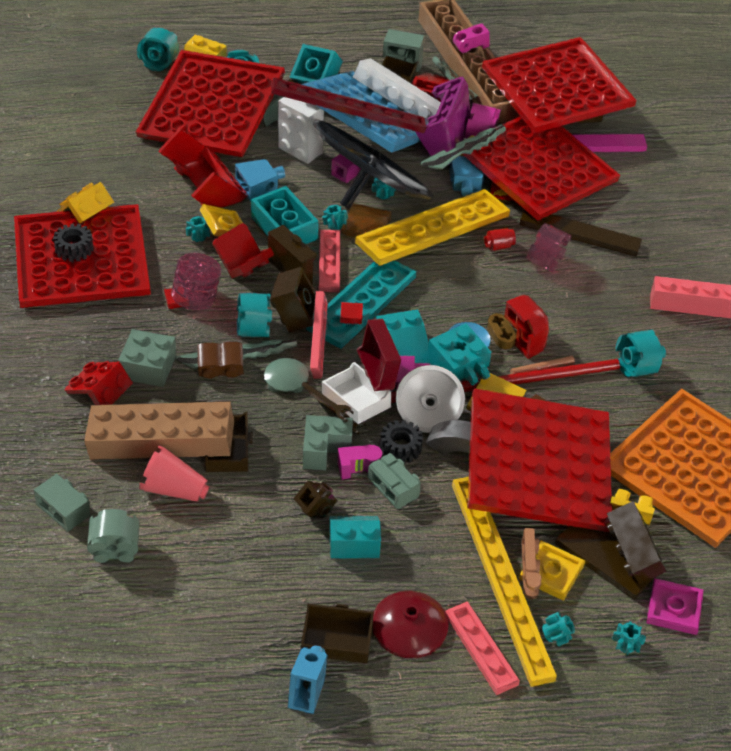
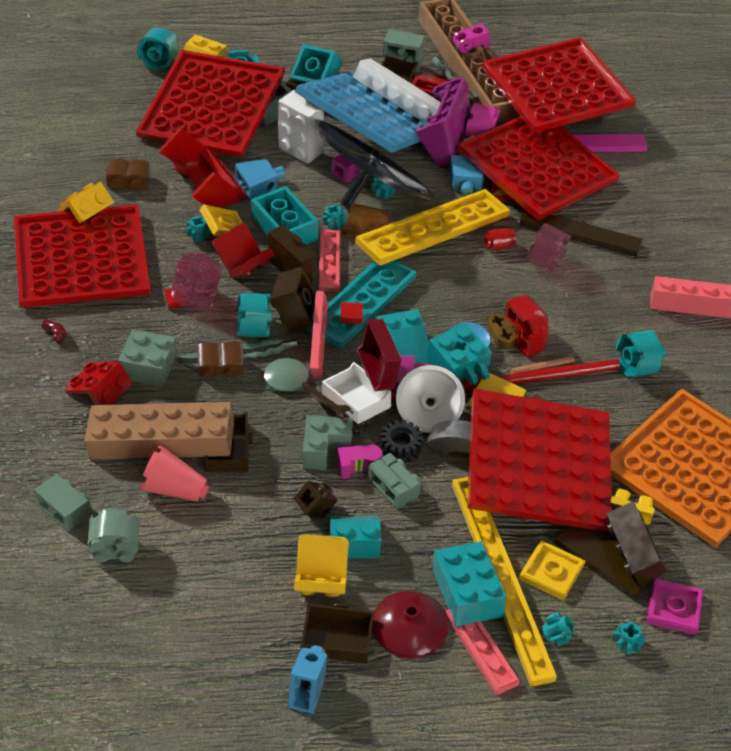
black tyre [53,224,93,262] -> none
dark red tile [271,77,427,133] -> none
sand green sword [421,125,506,169] -> none
nougat hinge [522,528,541,600] -> none
none -> dark red arm [42,319,67,343]
none -> reddish brown brick [106,159,150,190]
none -> yellow bracket [294,534,349,597]
none -> teal brick [433,541,507,627]

